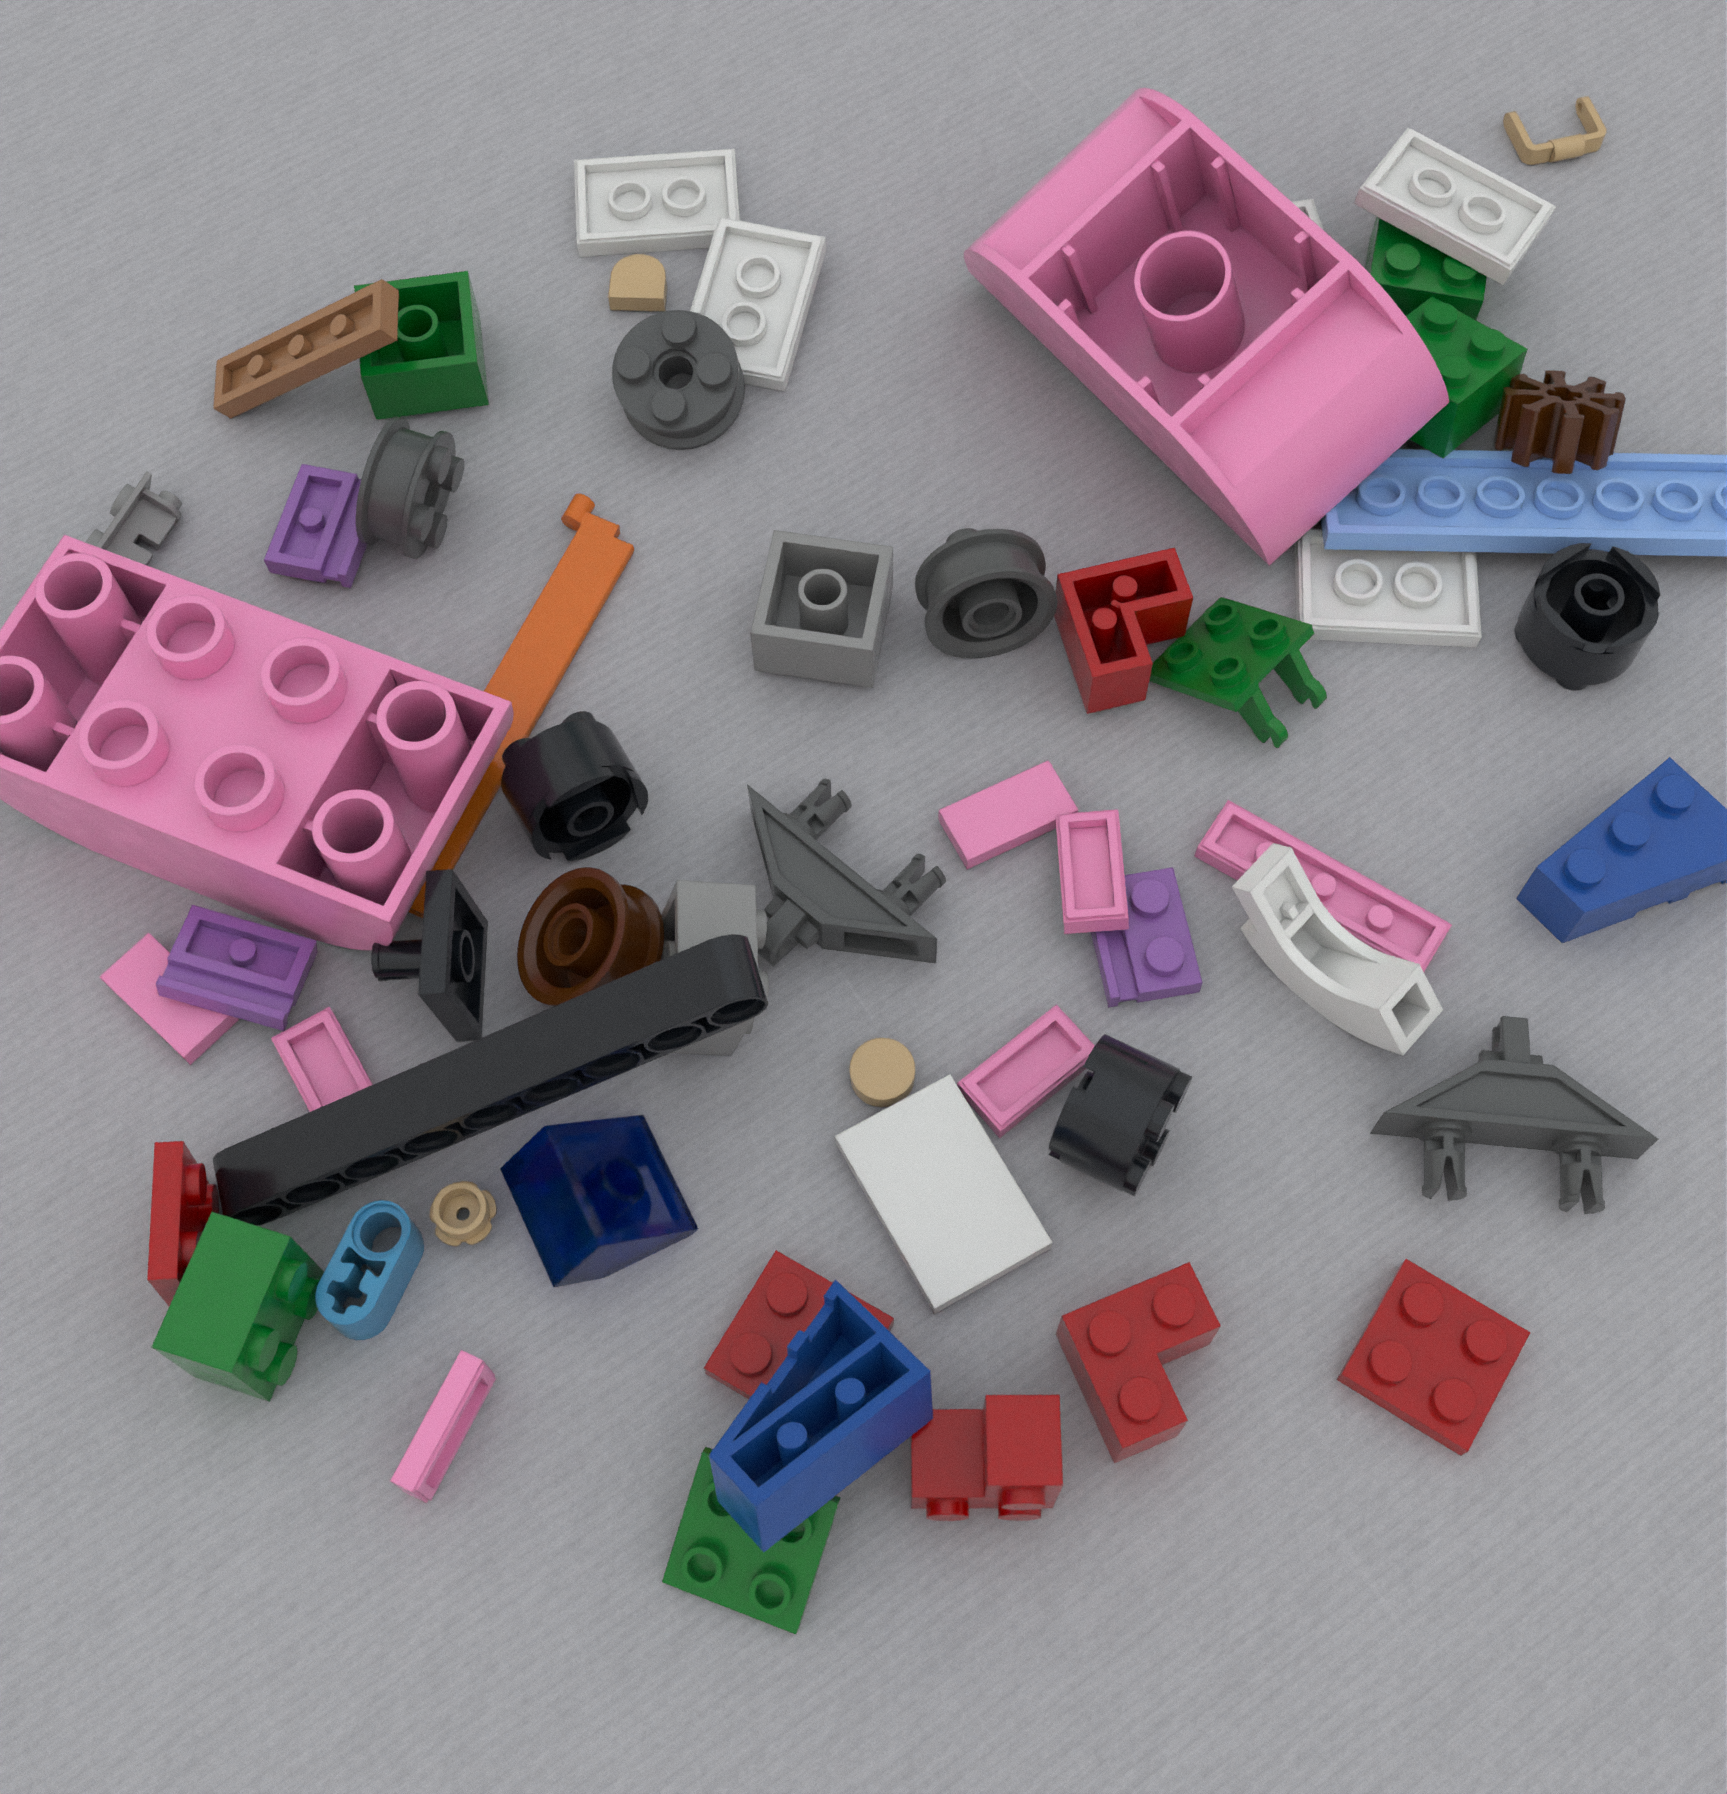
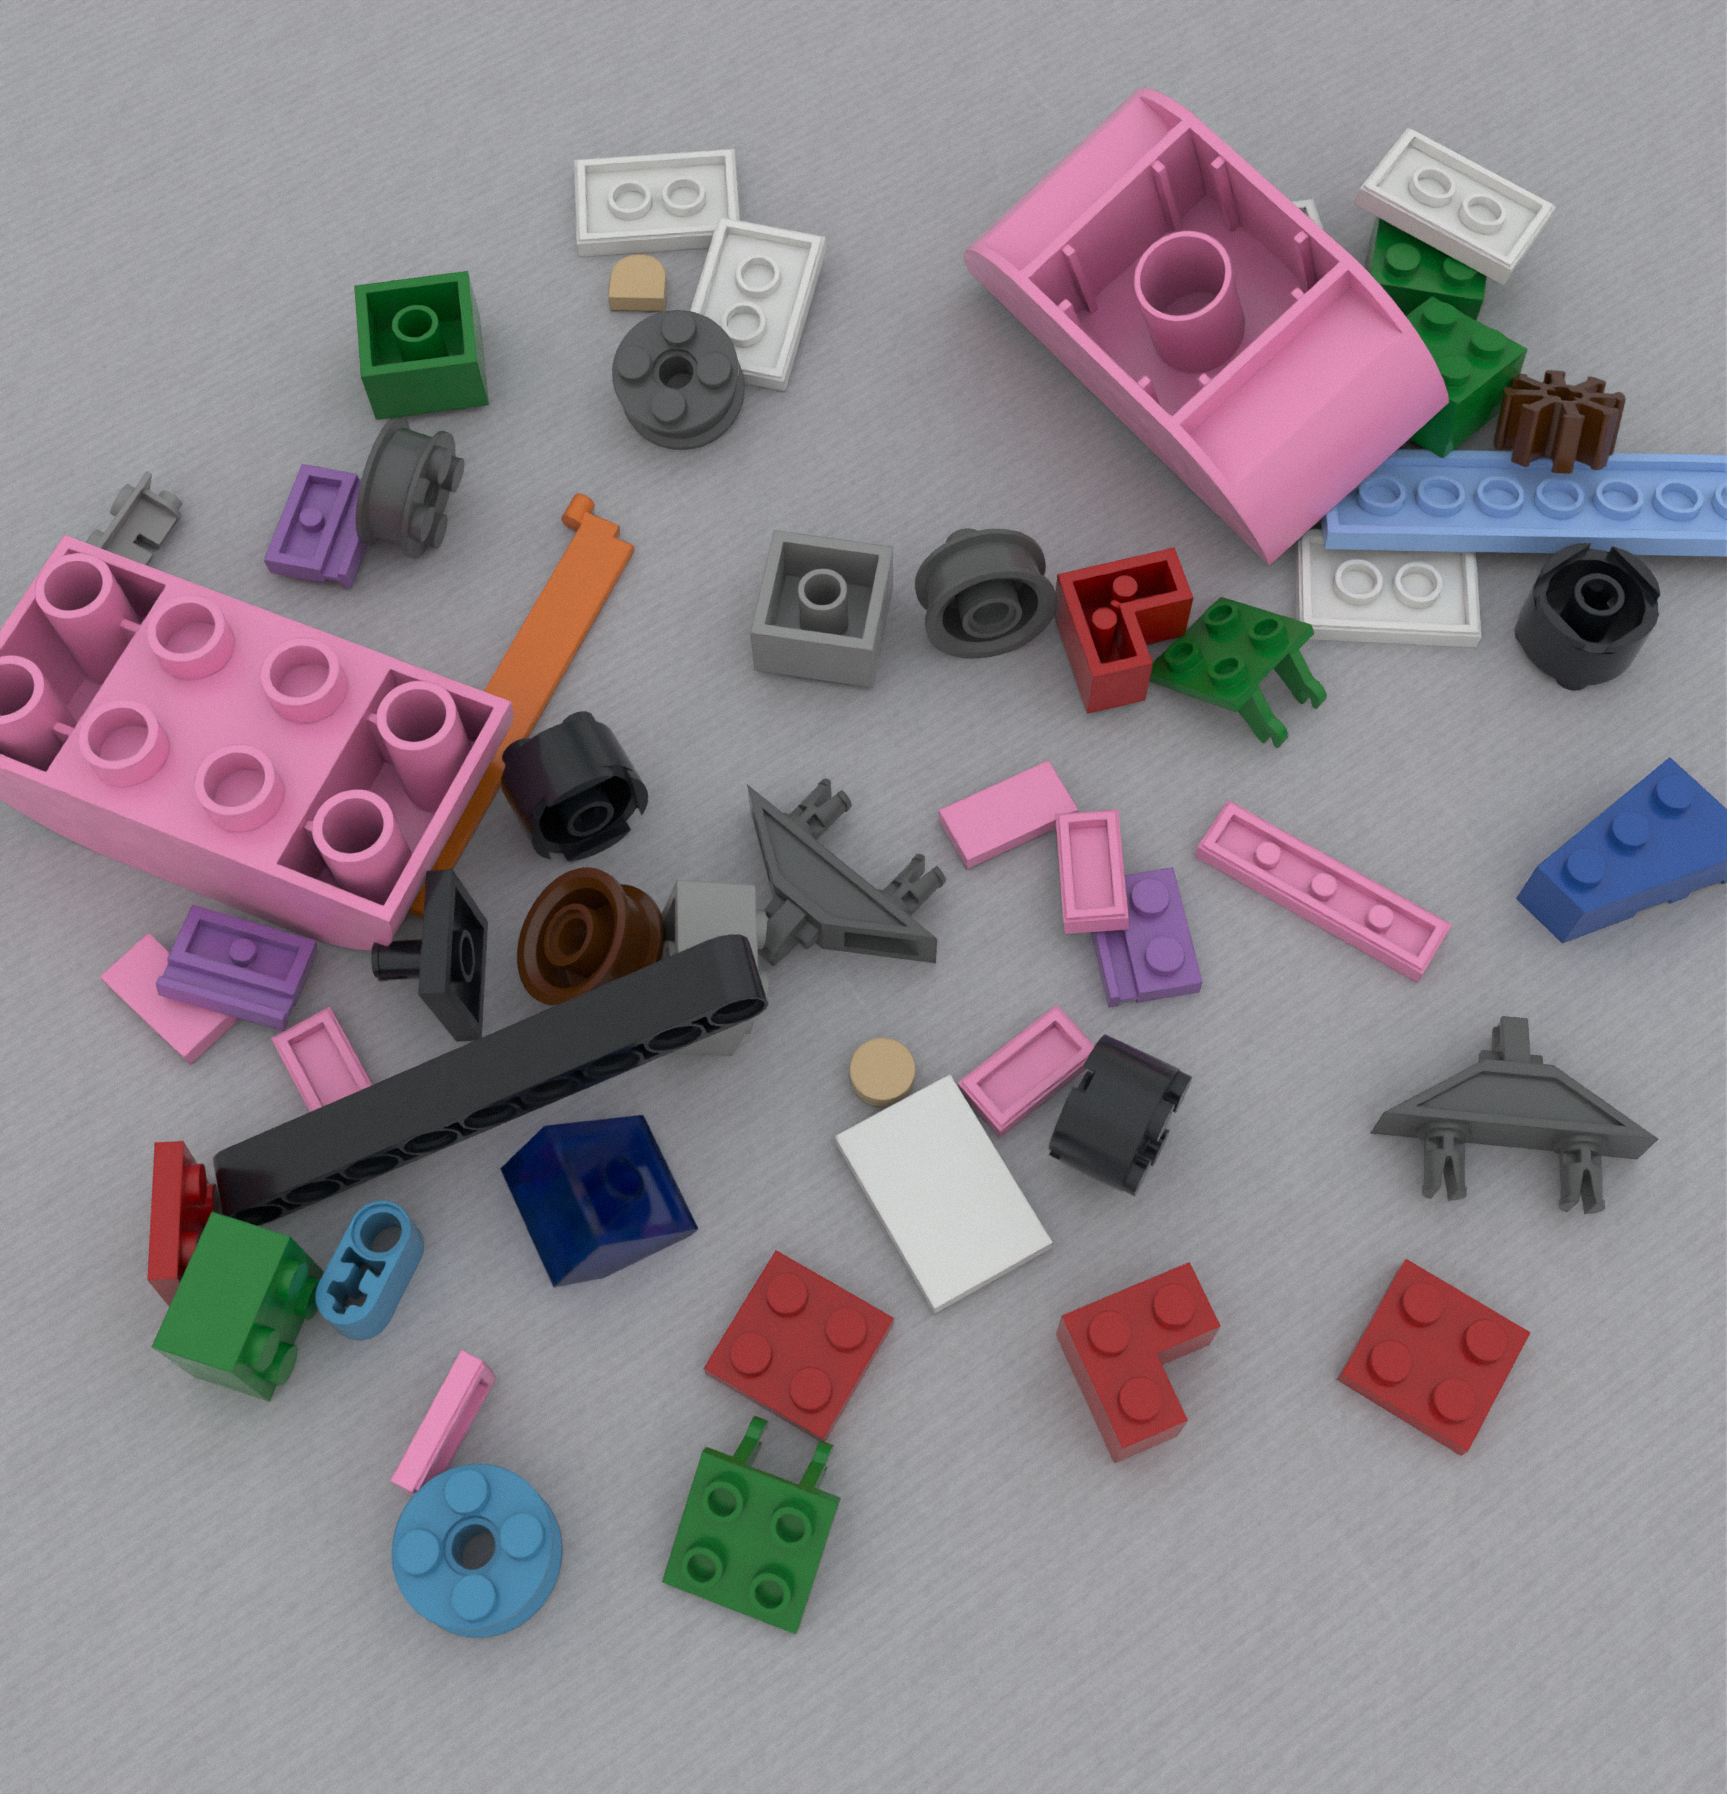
medium nougat plate [213,279,399,419] -> none
tan plate [429,1181,497,1246] -> none
blue wedge [709,1279,933,1552] -> none
red brick [911,1395,1063,1521] -> none
white arch [1232,843,1443,1056] -> none
tan piece [1503,96,1607,165] -> none
none -> dark azure wheel [392,1464,563,1638]

